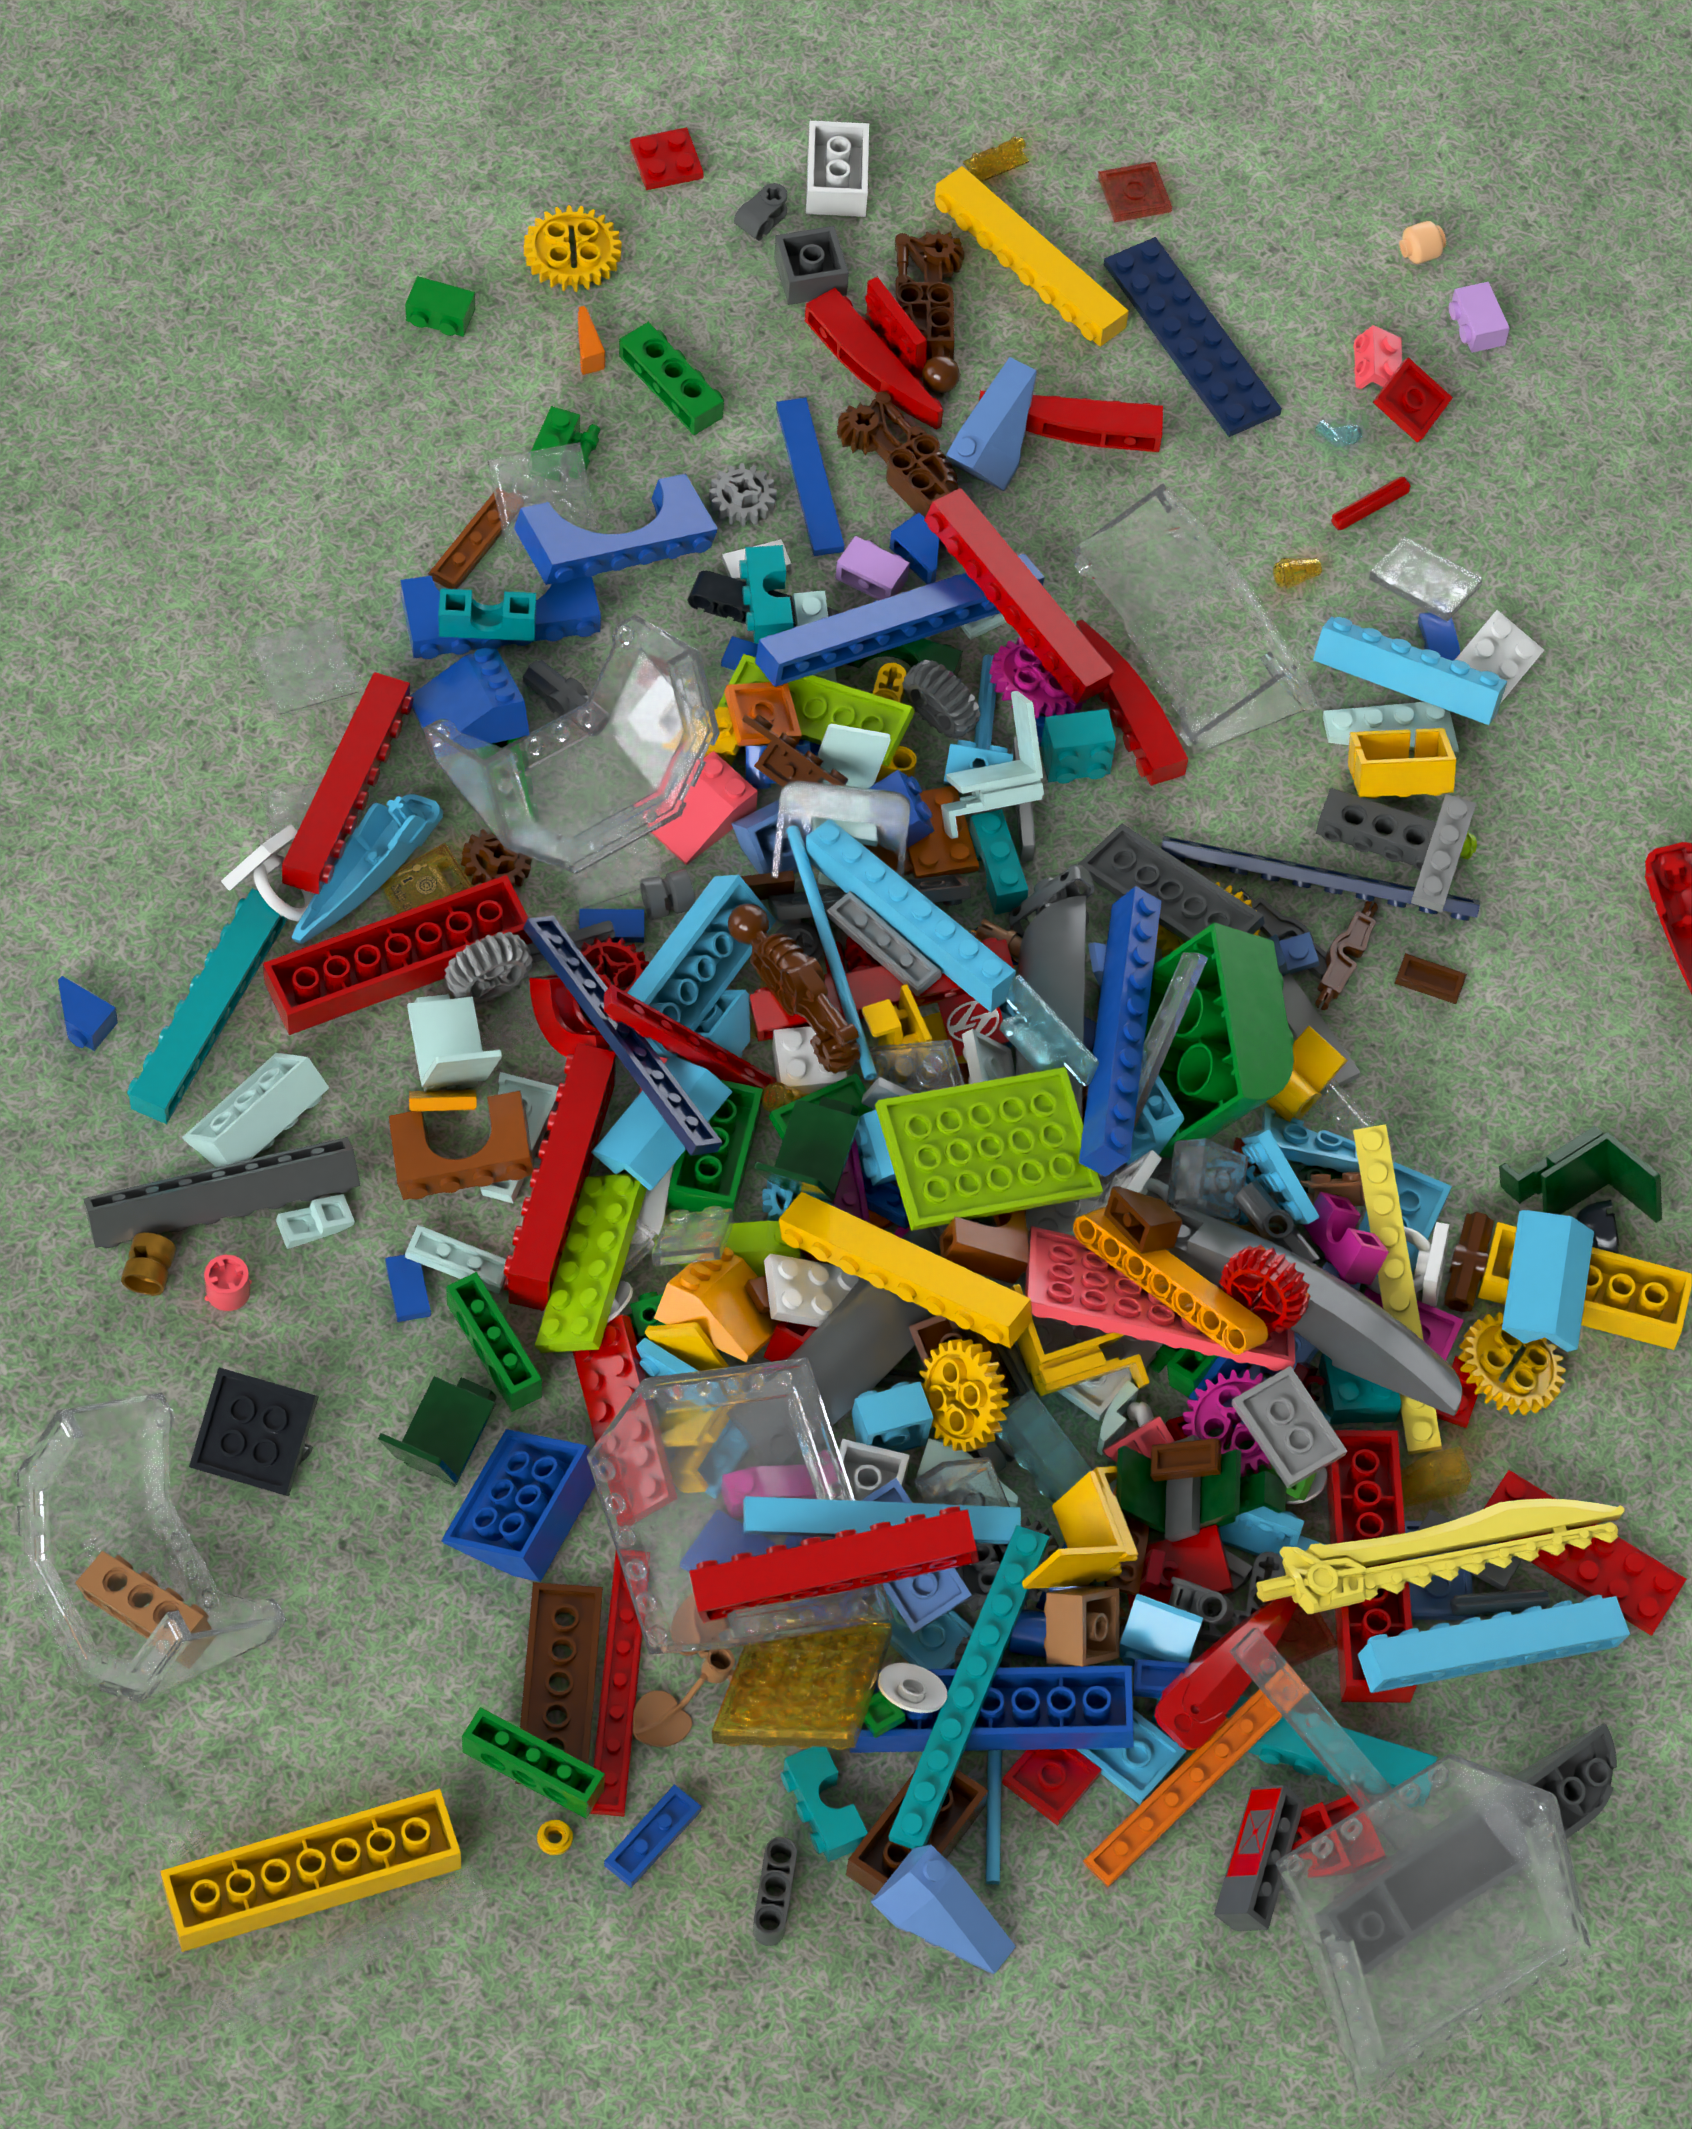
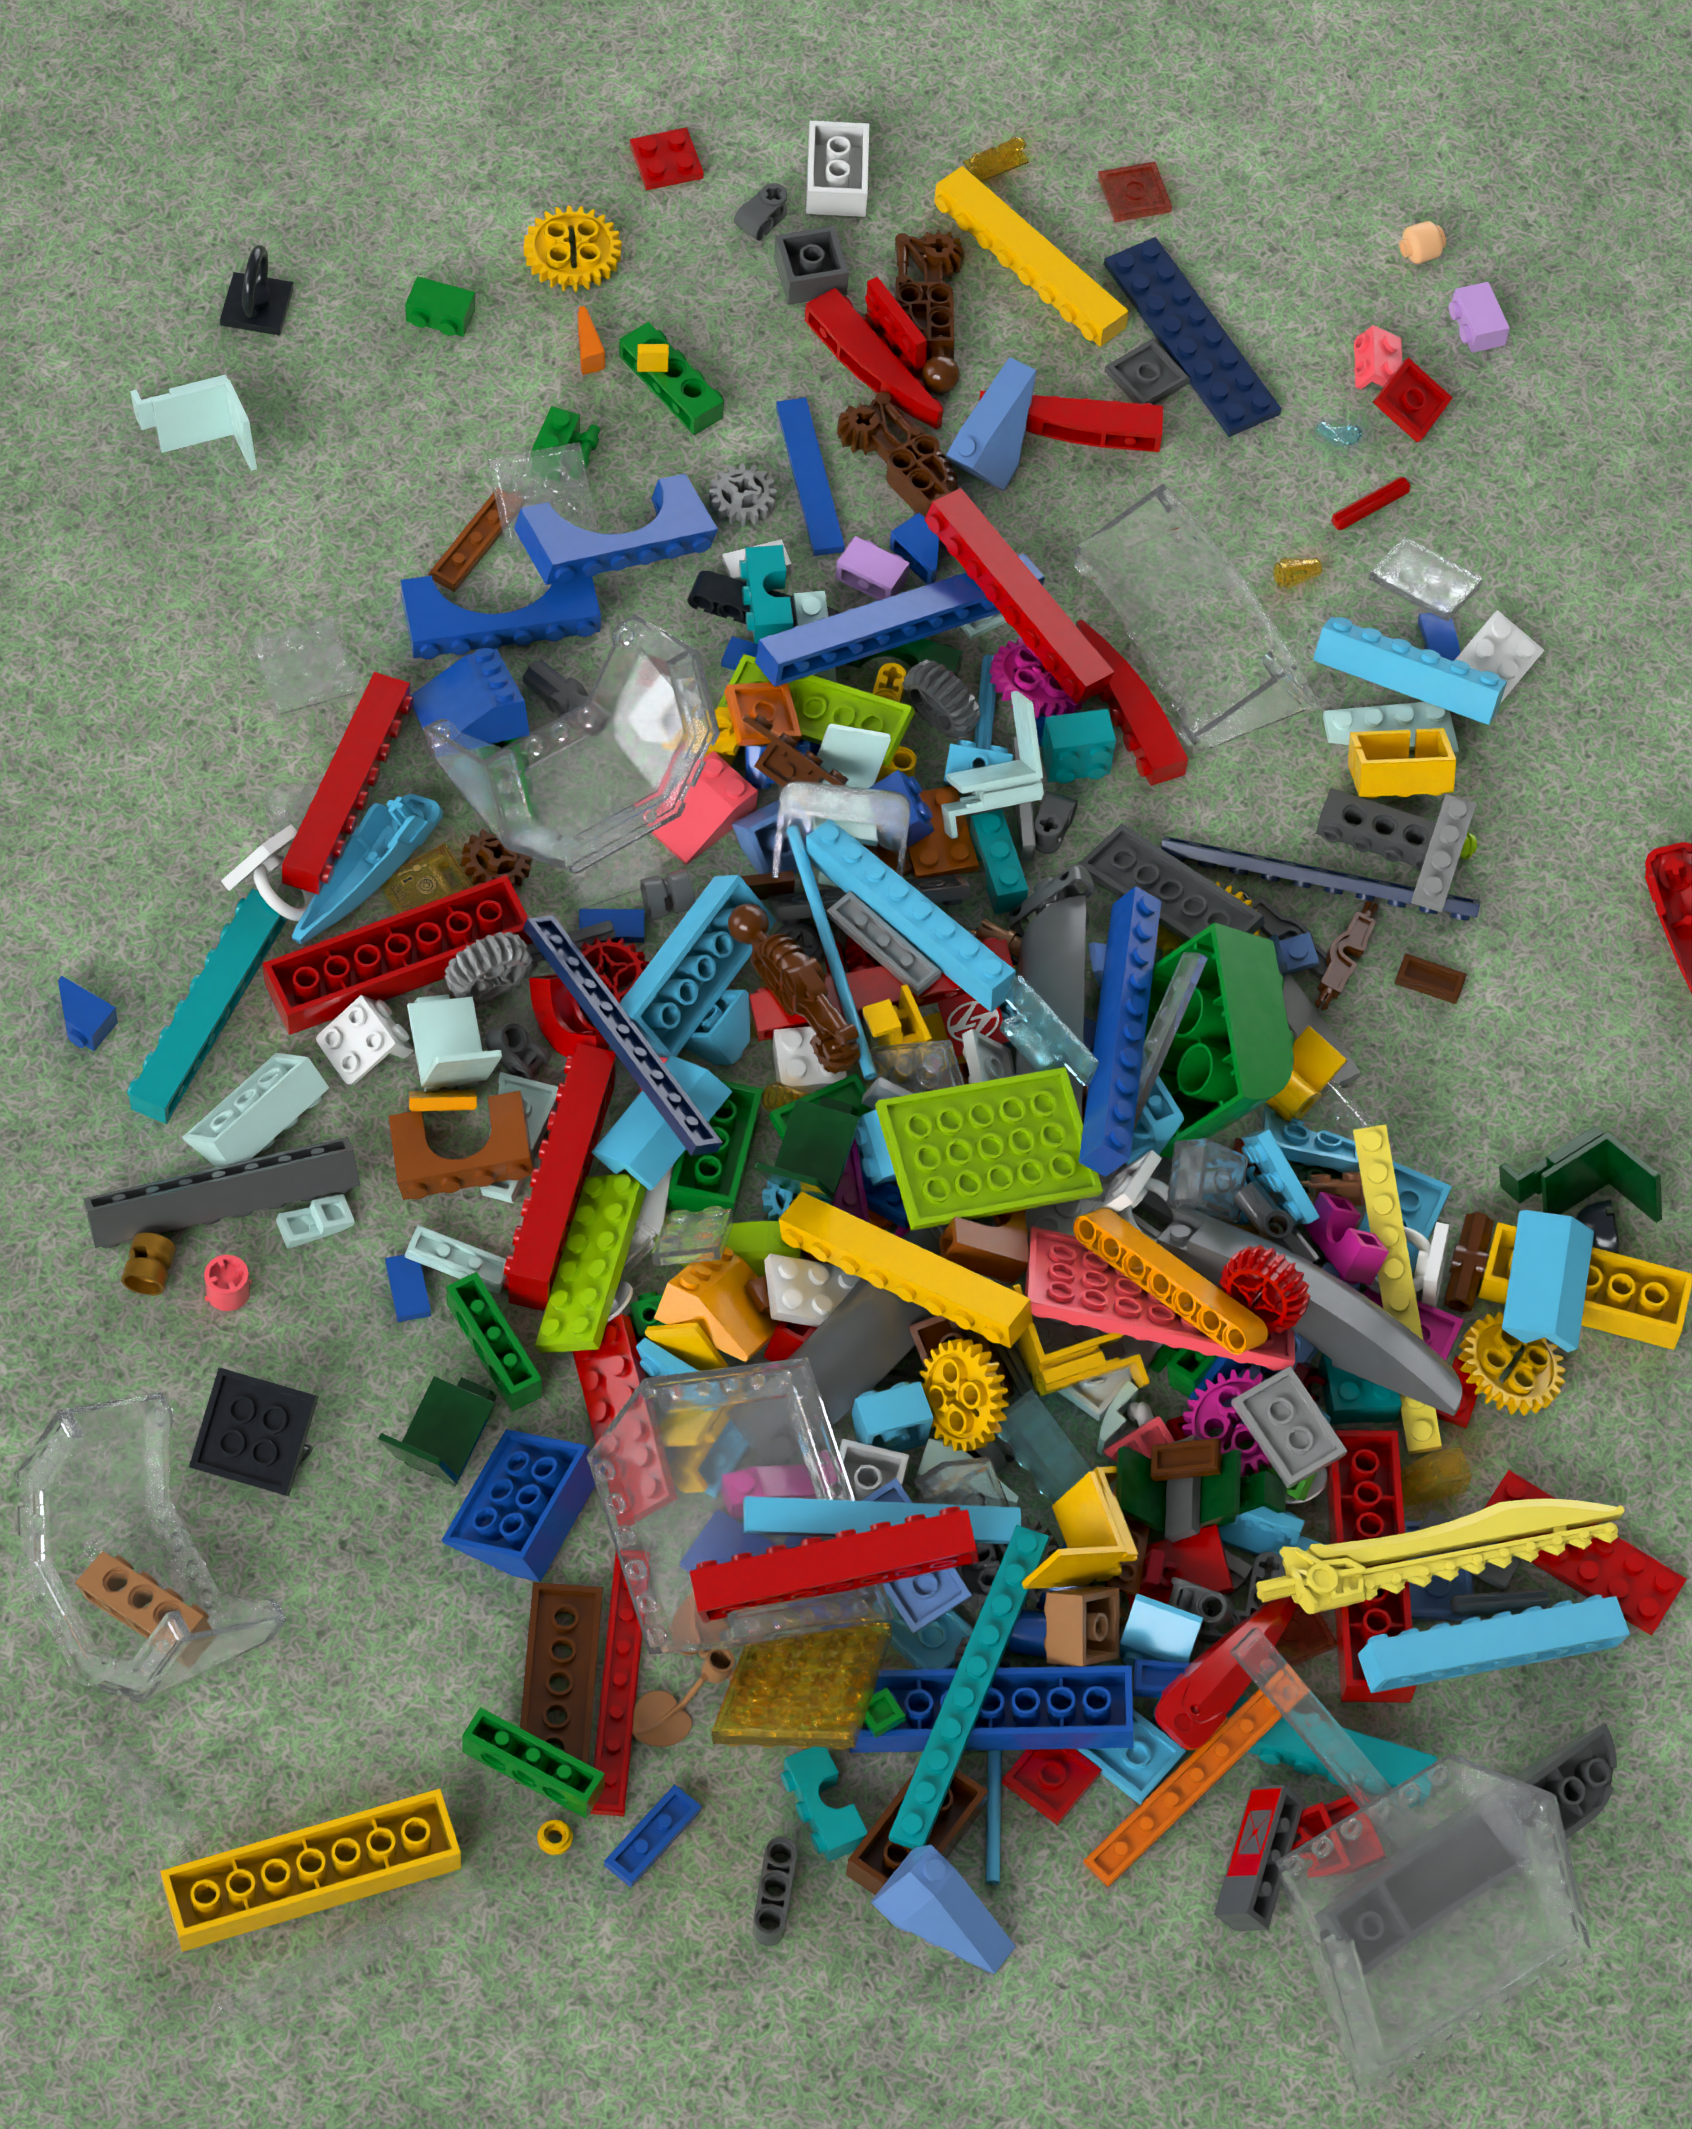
teal arch [438,588,536,641] -> none
red plate [604,984,777,1106] -> none
white dish [878,1663,947,1713] -> none
reddish brown slope [1104,1186,1183,1253] -> none
none -> light aqua piece [130,374,257,471]
none -> black tile [220,245,294,336]
none -> white bracket [316,995,414,1085]
none -> dark grey piece [485,1023,550,1080]
none -> yellow tile [637,344,669,372]
none -> dark grey piece [1034,791,1078,854]
none -> dark grey tile [1105,338,1190,405]

